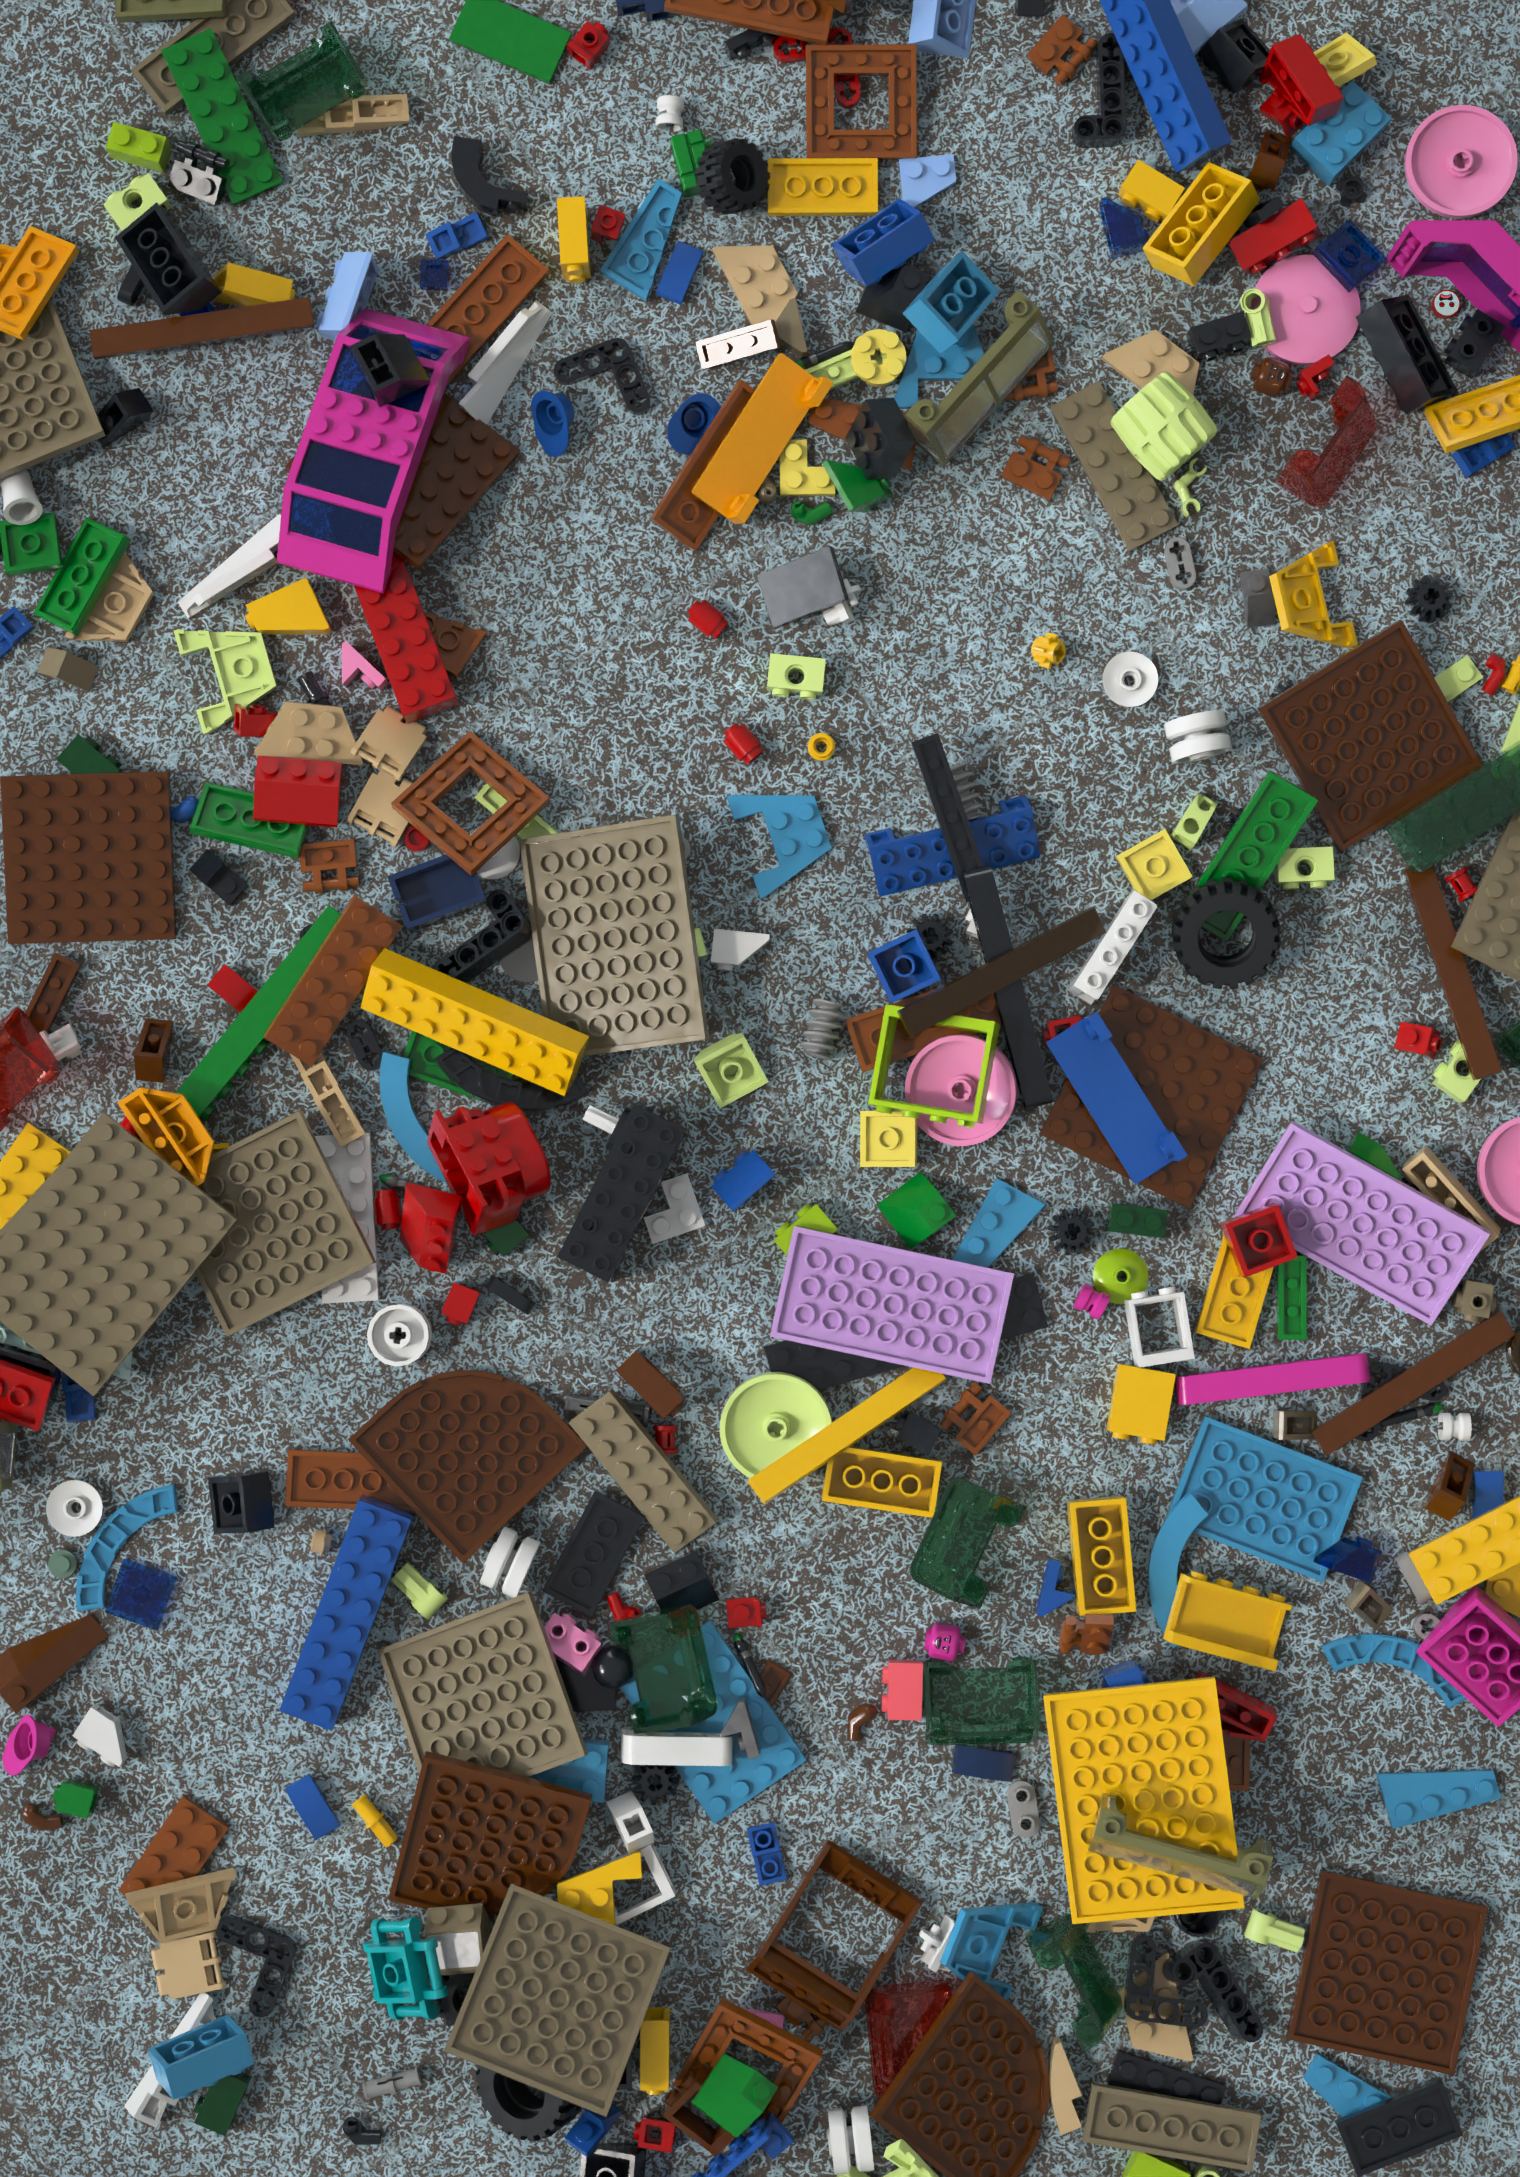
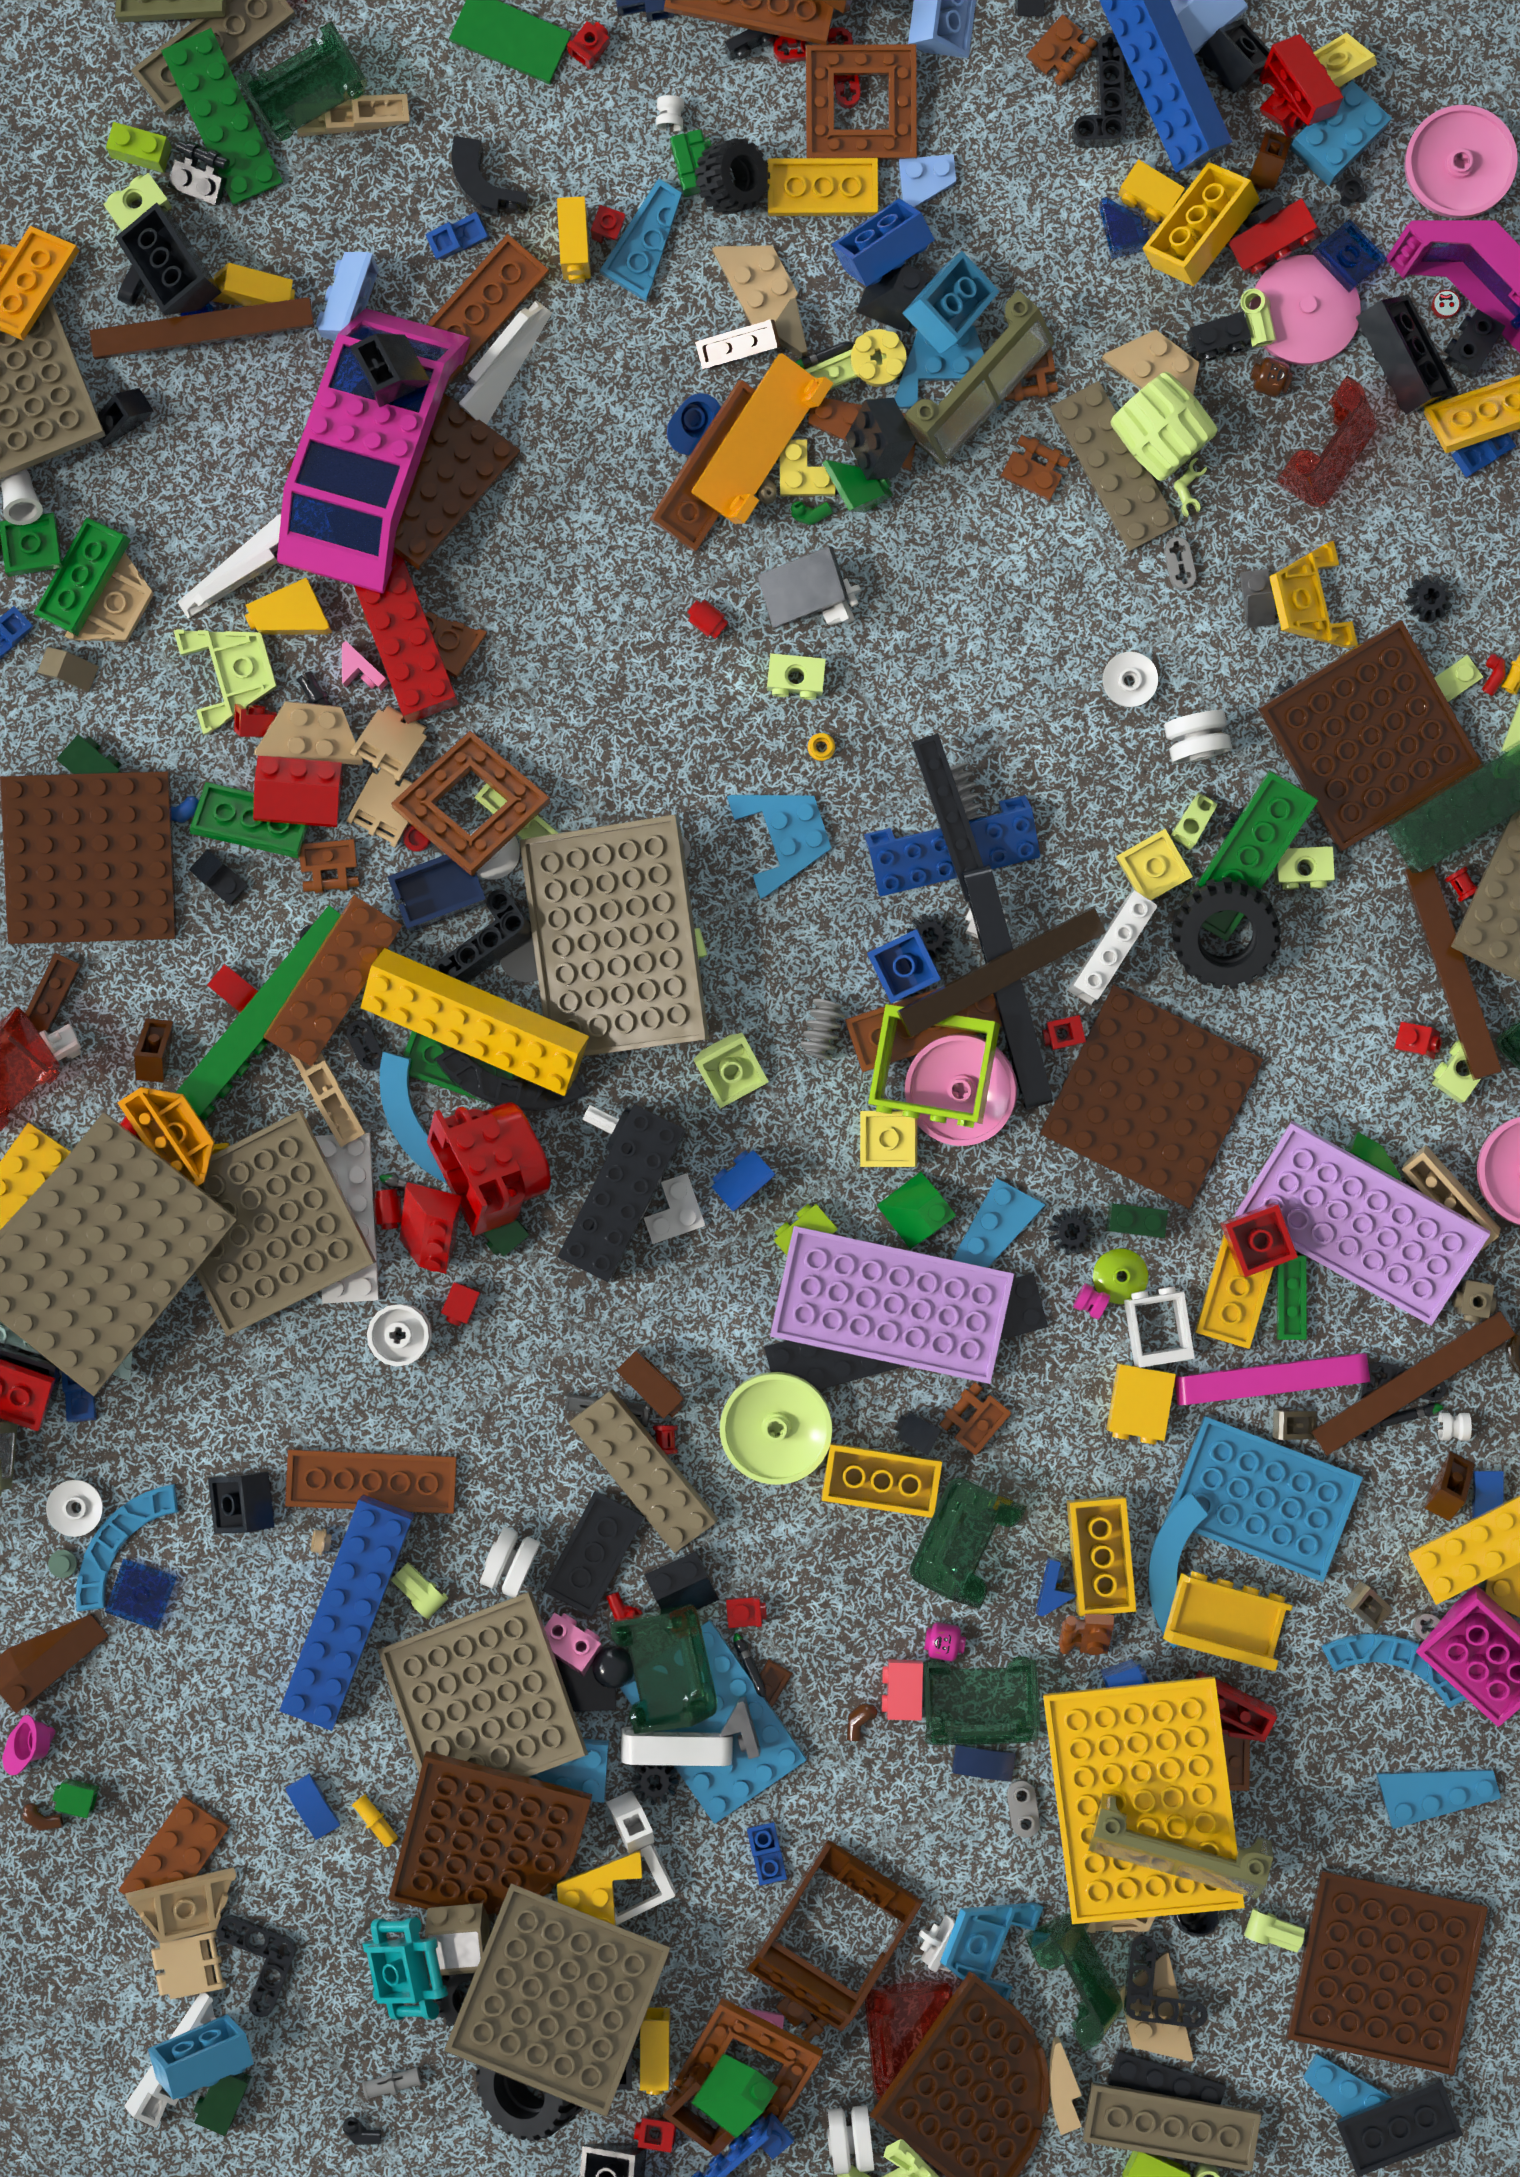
white slope [72,1704,127,1767] -> none
reddish brown plate [348,1370,587,1564] -> none
clear blue plate [420,259,449,291] -> none
black beam [484,1274,536,1315] -> none
blue piece [531,390,575,457] -> none
black beam [554,338,651,416] -> none
blue slope [564,2103,623,2158] -> none
blue slope [656,241,704,305] -> none
white slope [711,929,770,971] -> none
red brick [723,723,764,765] -> none
yellow tile [748,1367,946,1505] -> none
yellow gear [1031,632,1066,669] -> none
blue bracket [1046,1012,1188,1184] -> none
black beam [1163,1941,1263,2042] -> none
red bracket [1296,354,1335,401] -> none
clear blue slope [1313,1536,1383,1583] -> none
light grey beam [1395,1552,1433,1605] -> none

